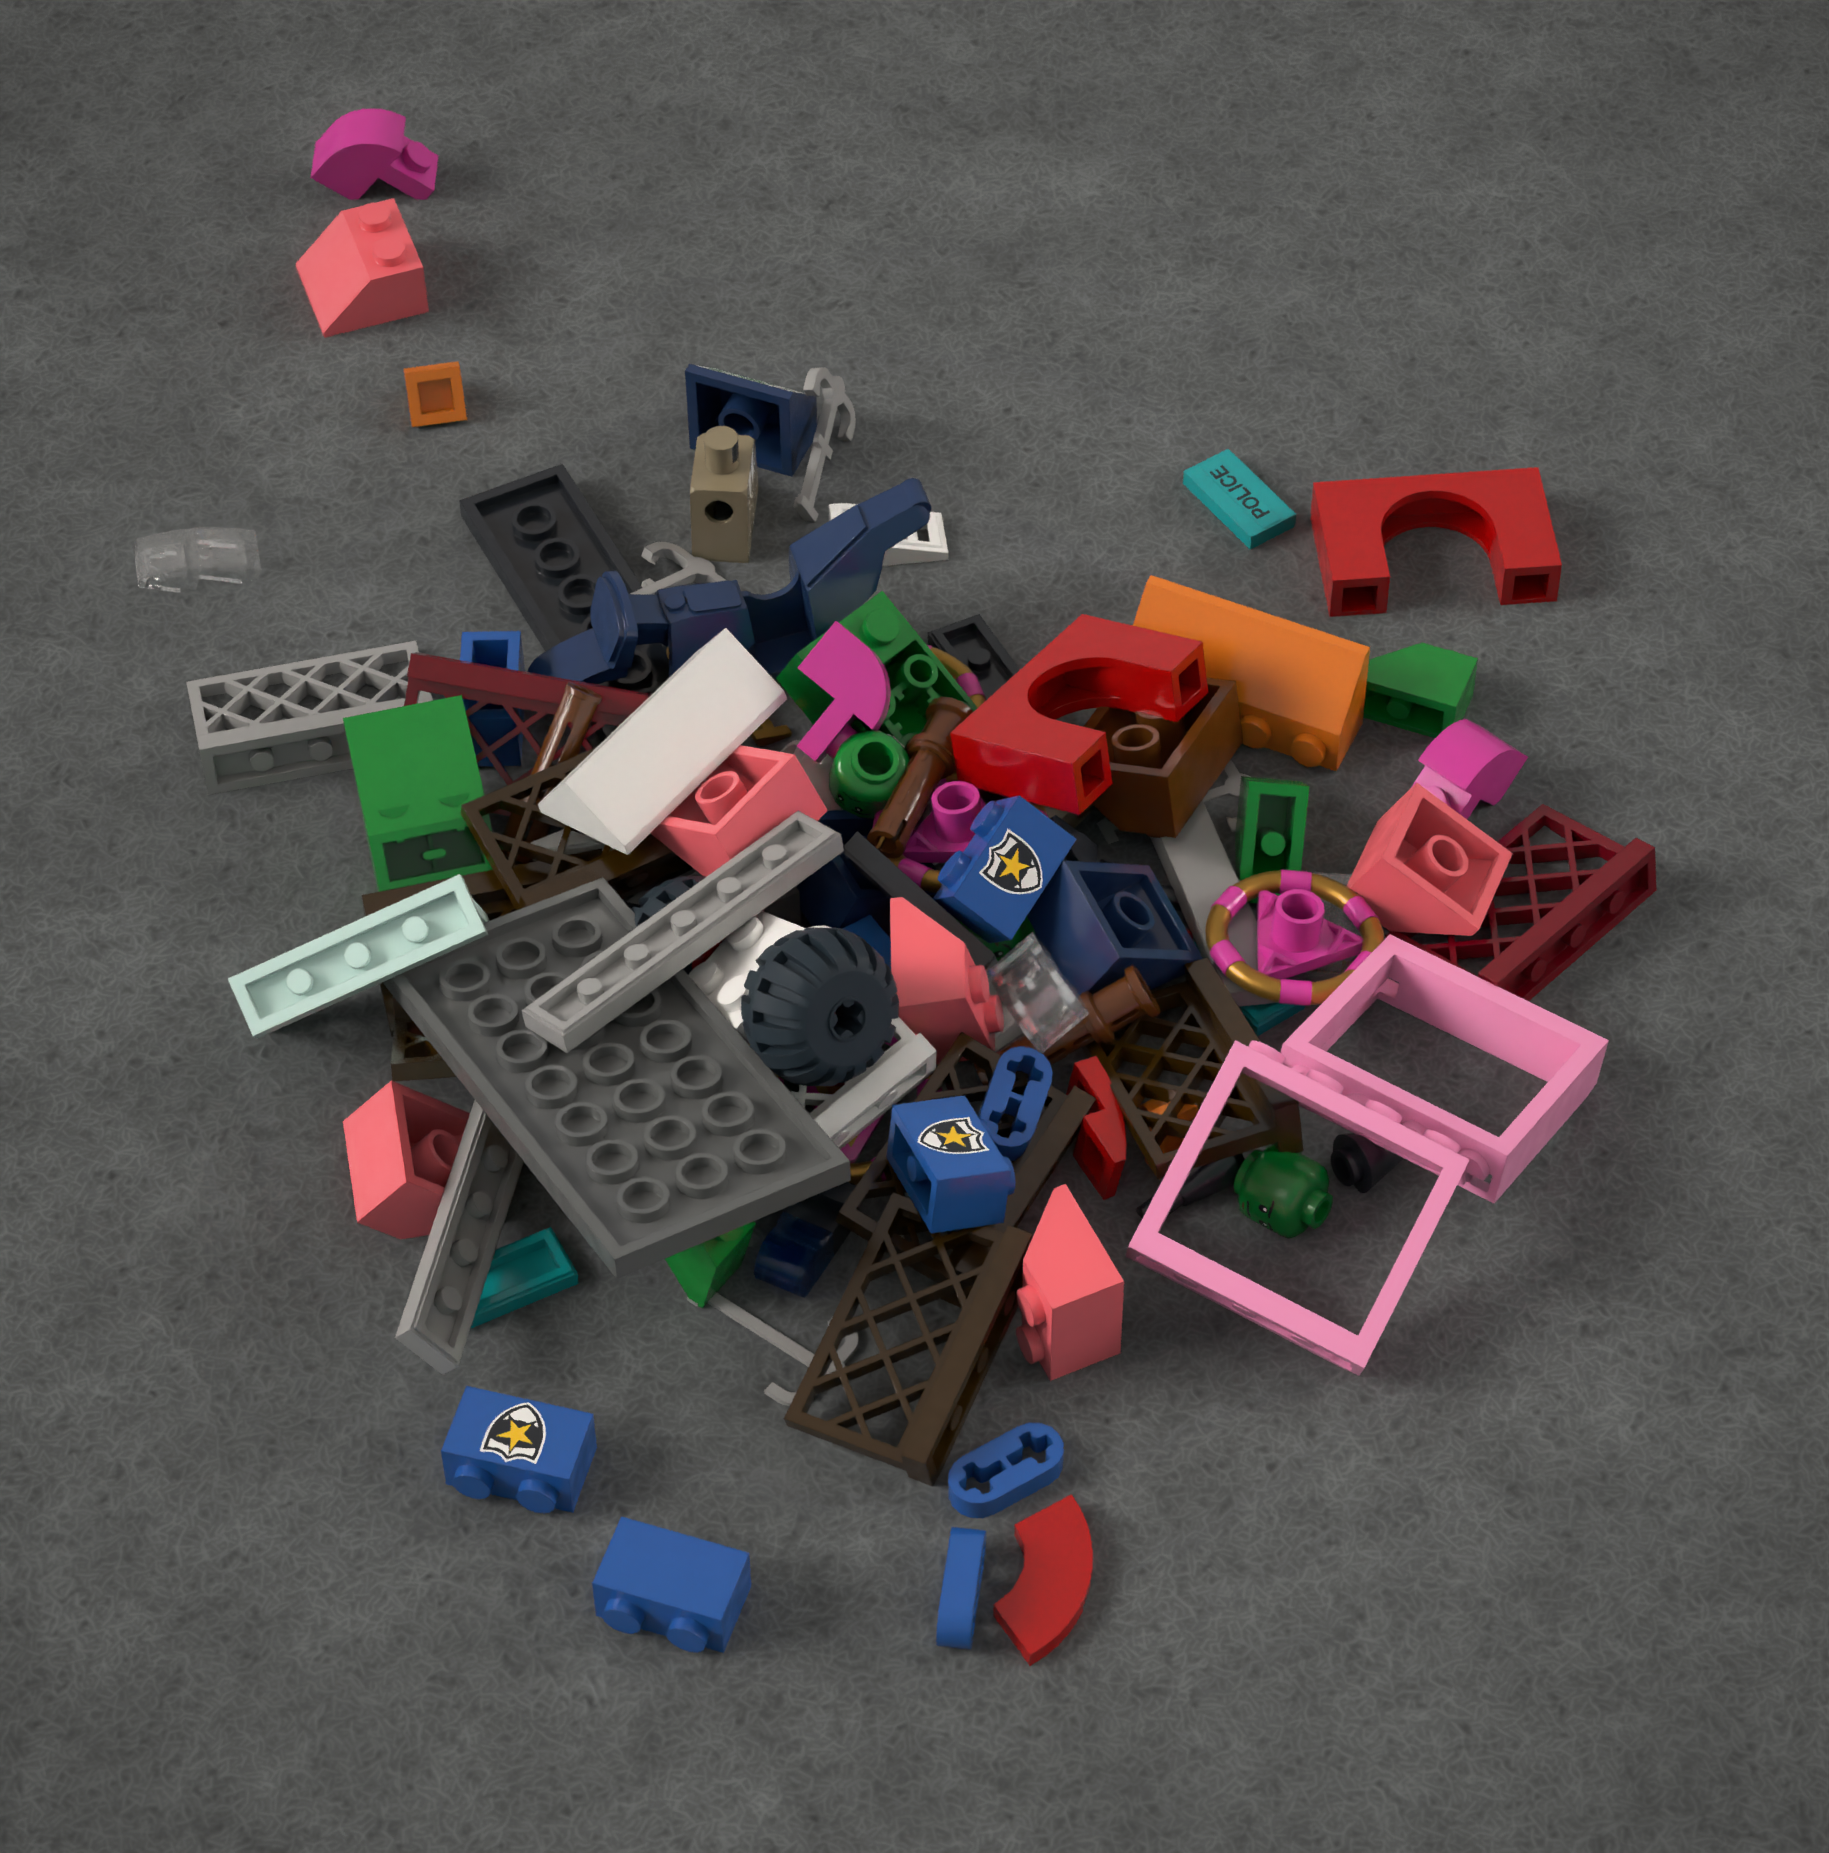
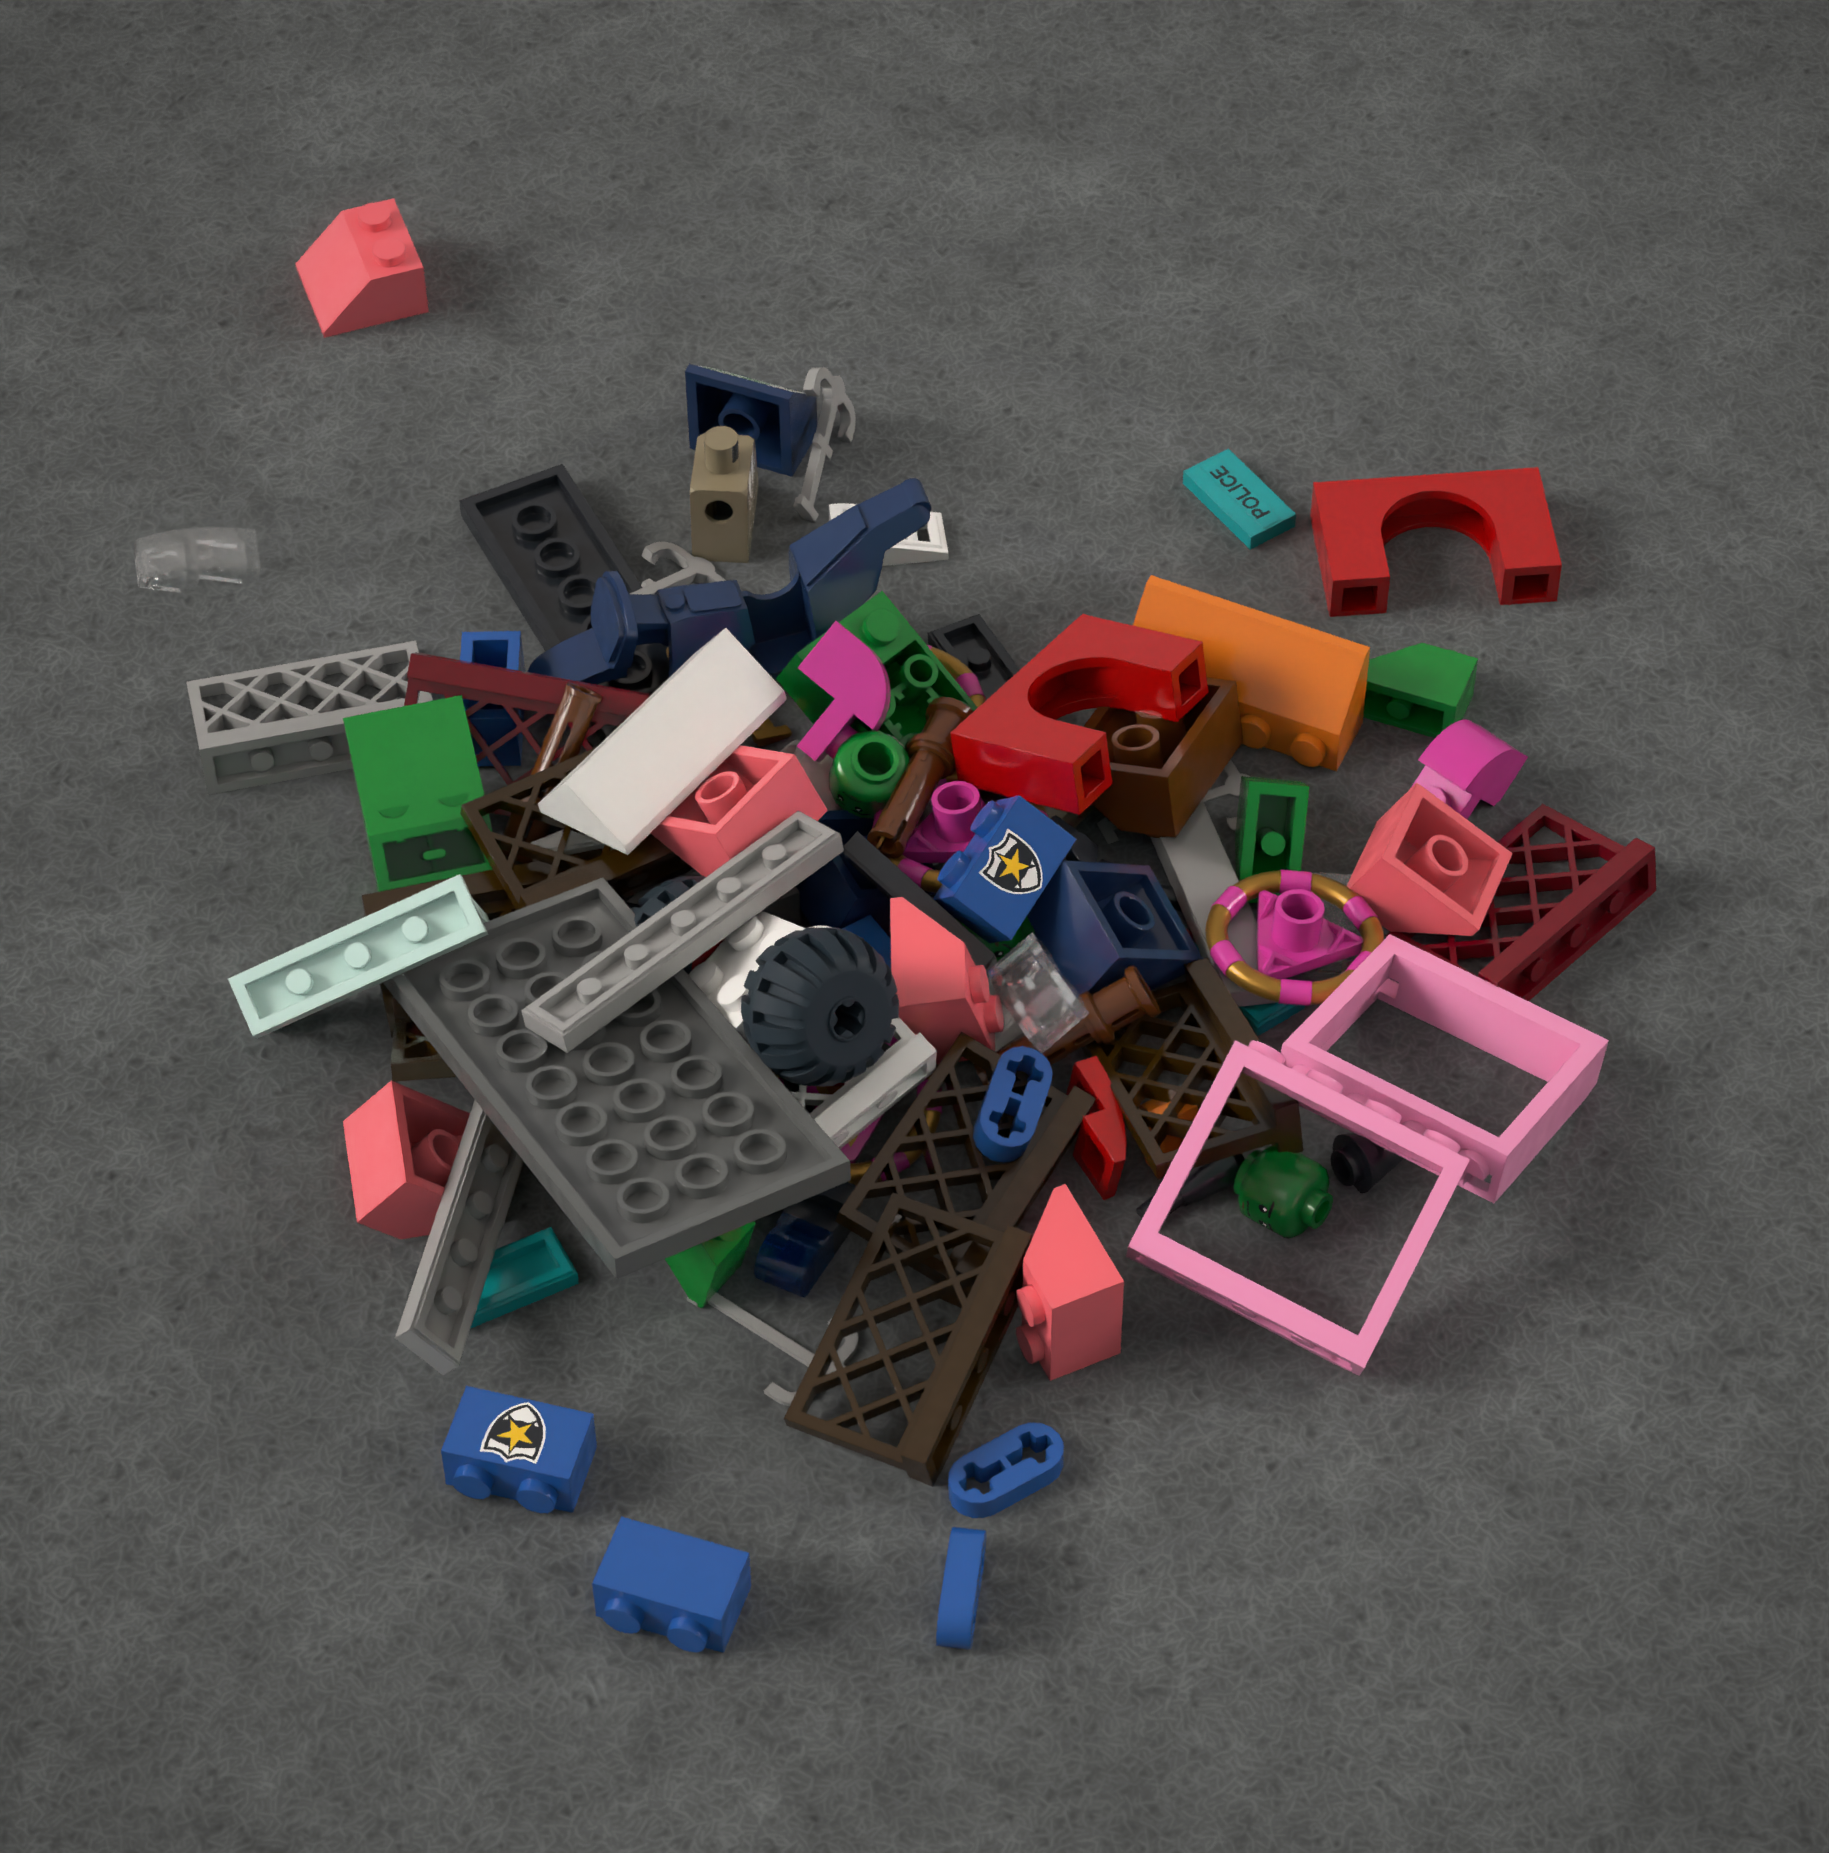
dark pink brick [311,108,439,200] -> none
orange tile [404,361,467,427] -> none
blue brick [886,1095,1015,1233] -> none
red tile [993,1494,1093,1666] -> none

